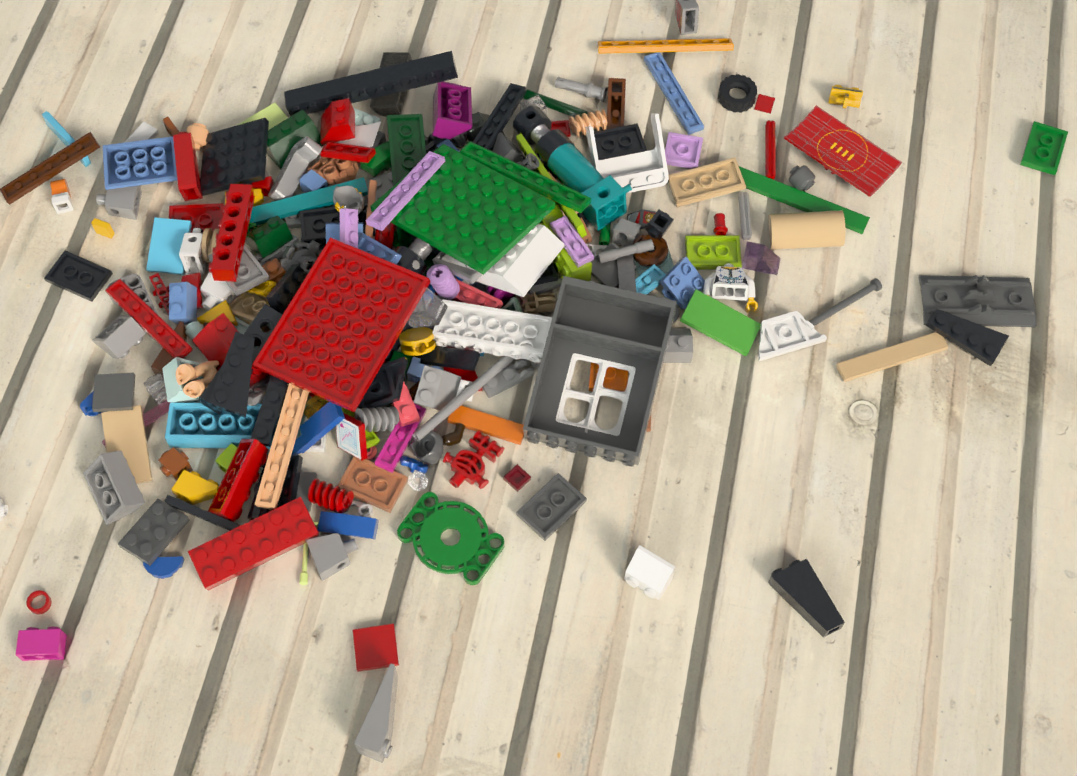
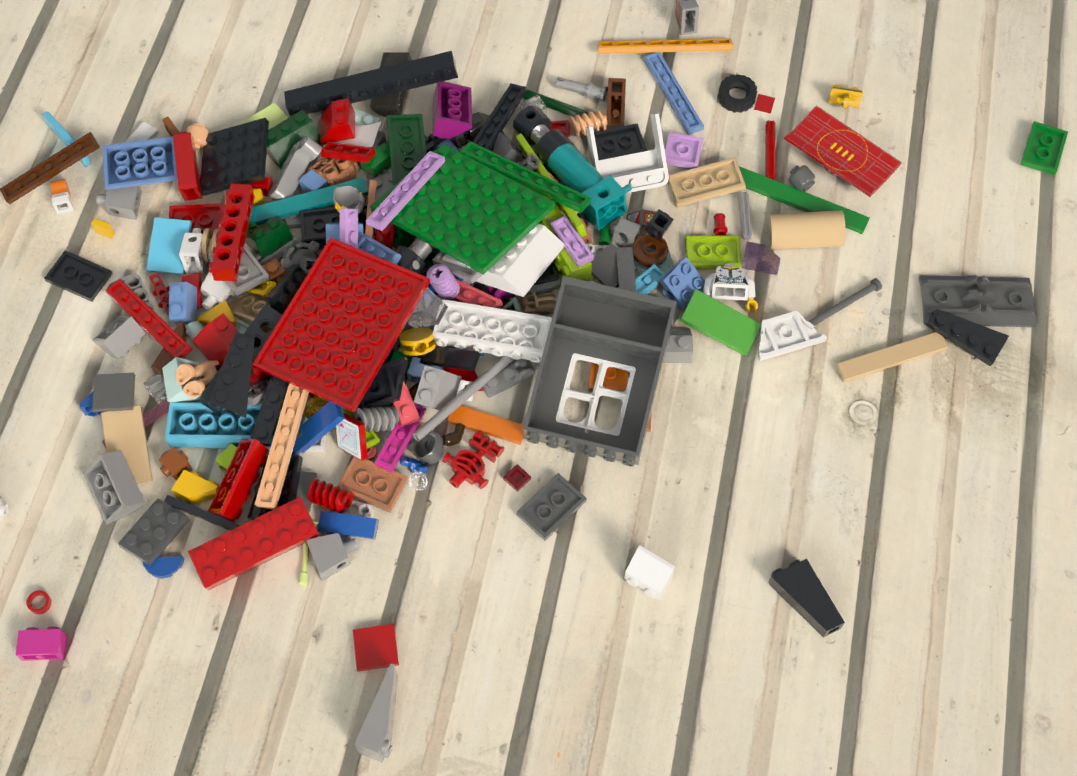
green piece [397,492,504,585] -> none
light grey piece [598,239,654,263] -> none

